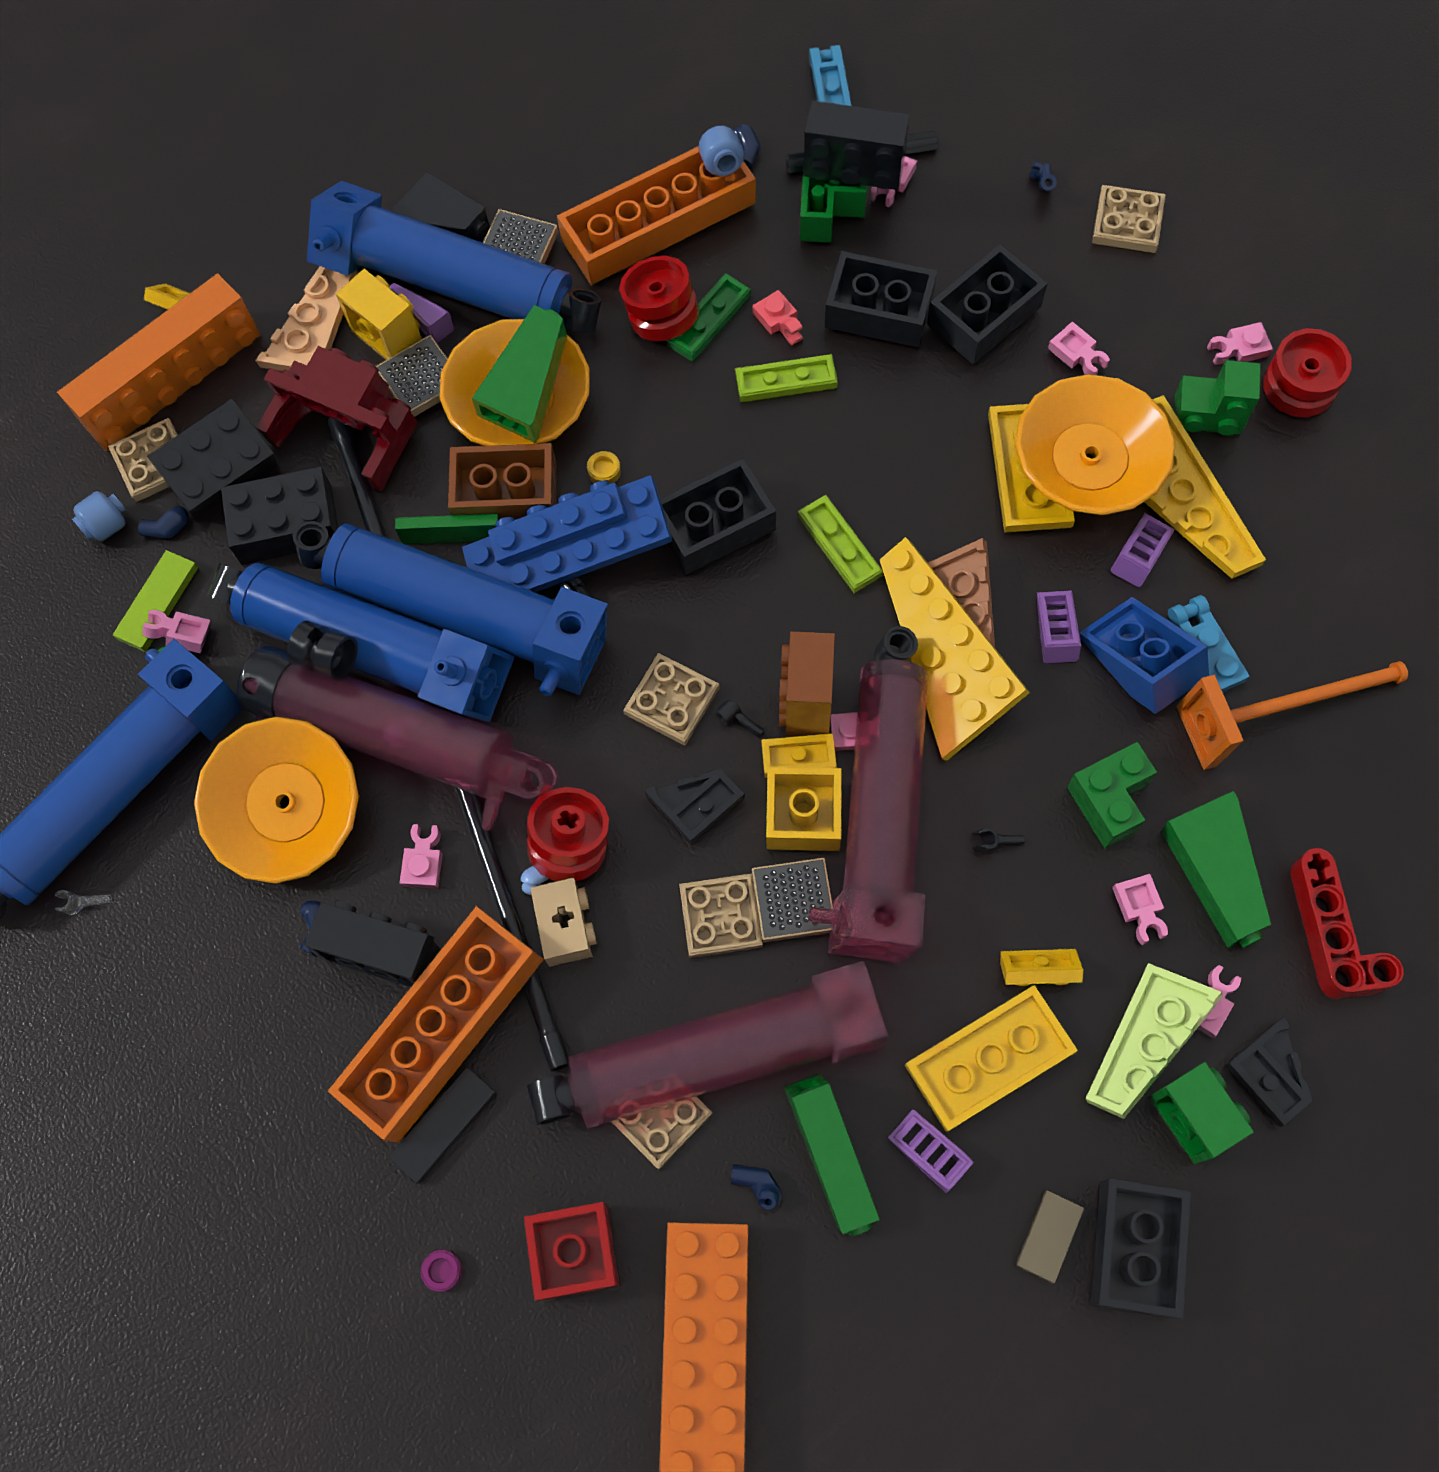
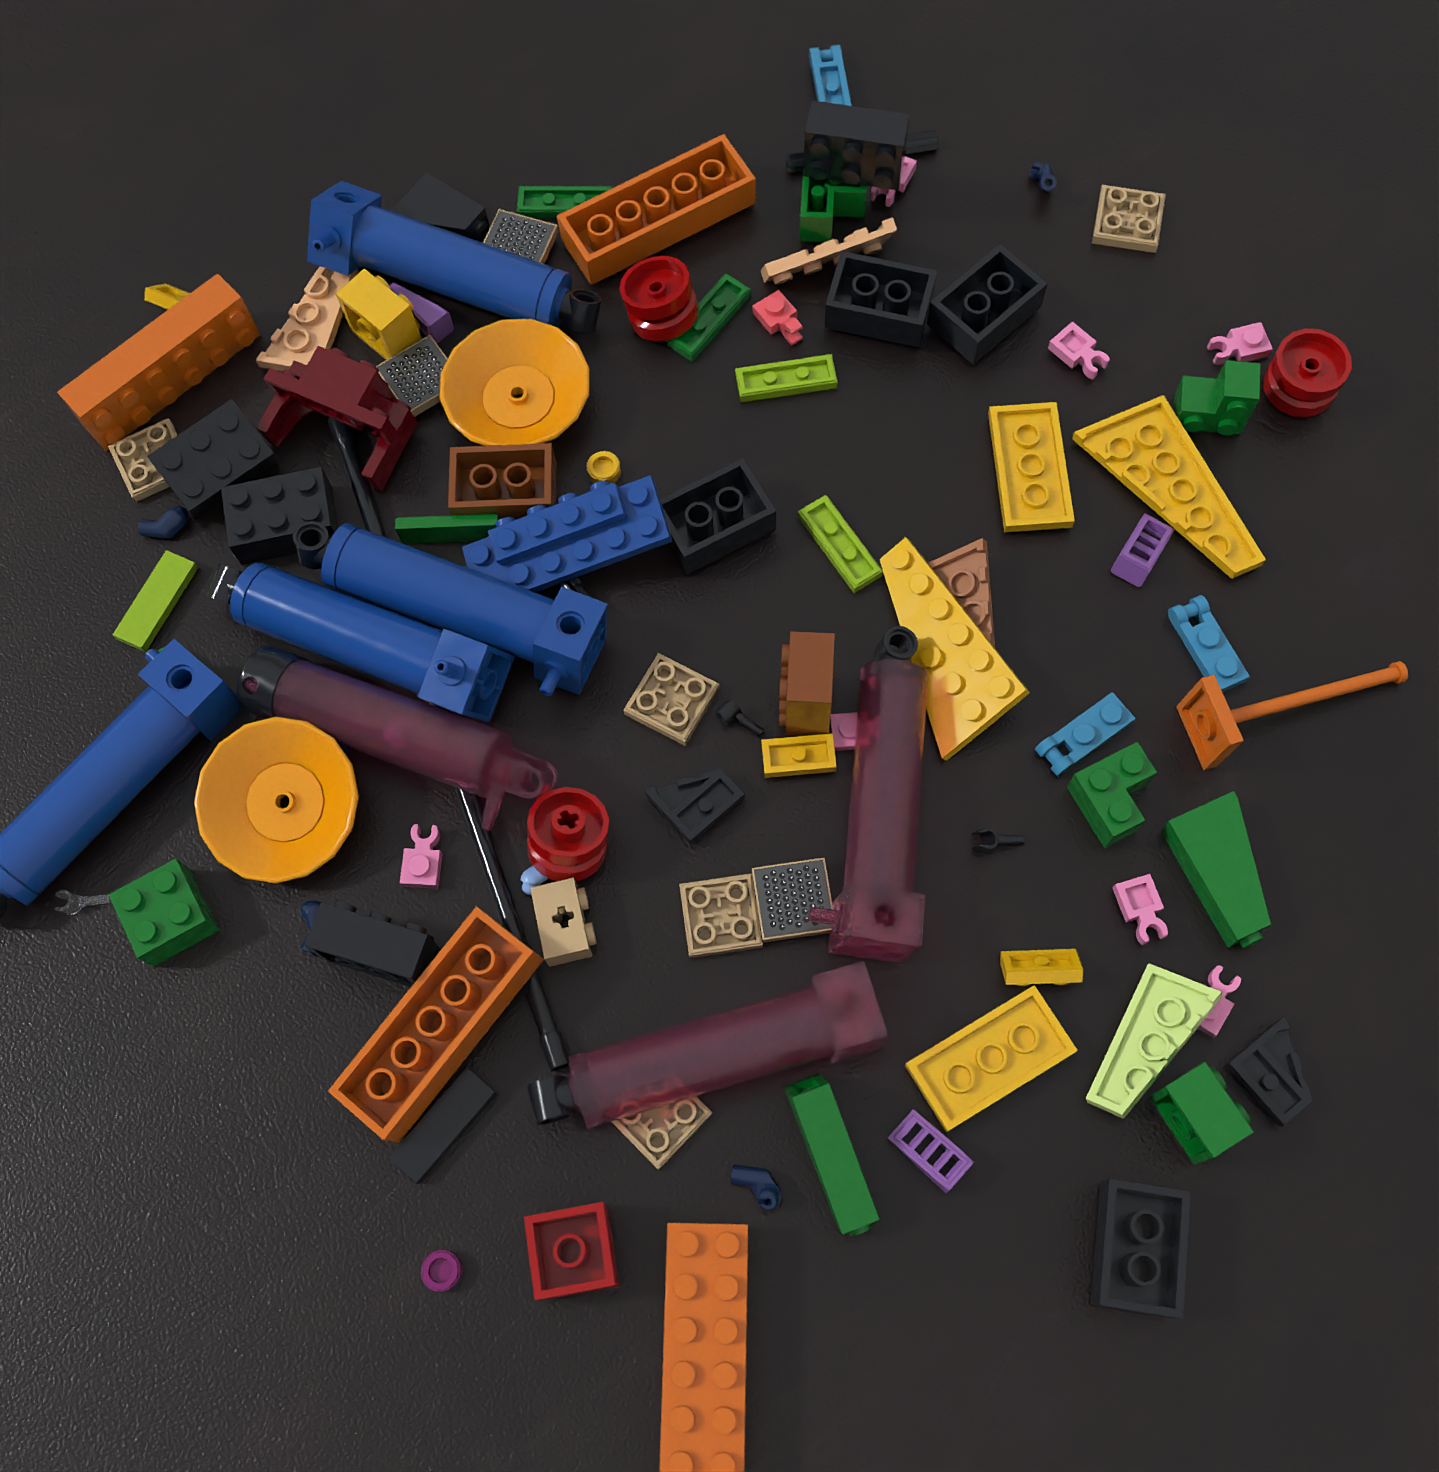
medium blue head [72,491,126,541] -> none
bright pink plate [143,610,211,653] -> none
black wheel [287,620,358,681] -> none
green slope [472,305,567,443] -> none
medium blue head [699,126,744,176] -> none
dark blue arm [733,124,761,170] -> none
yellow brick [766,767,841,851] -> none
light orange dish [1015,374,1175,515] -> none
dark tan tile [1015,1190,1084,1284] -> none
medium lavender slope [1037,590,1081,663] -> none
blue slope [1079,597,1209,714] -> none
red beam [1290,848,1404,999] -> none
none -> green brick [108,858,220,967]
none -> green tile [517,186,612,219]
none -> light nougat wing [761,217,897,285]
none -> dark azure plate [1034,692,1136,777]

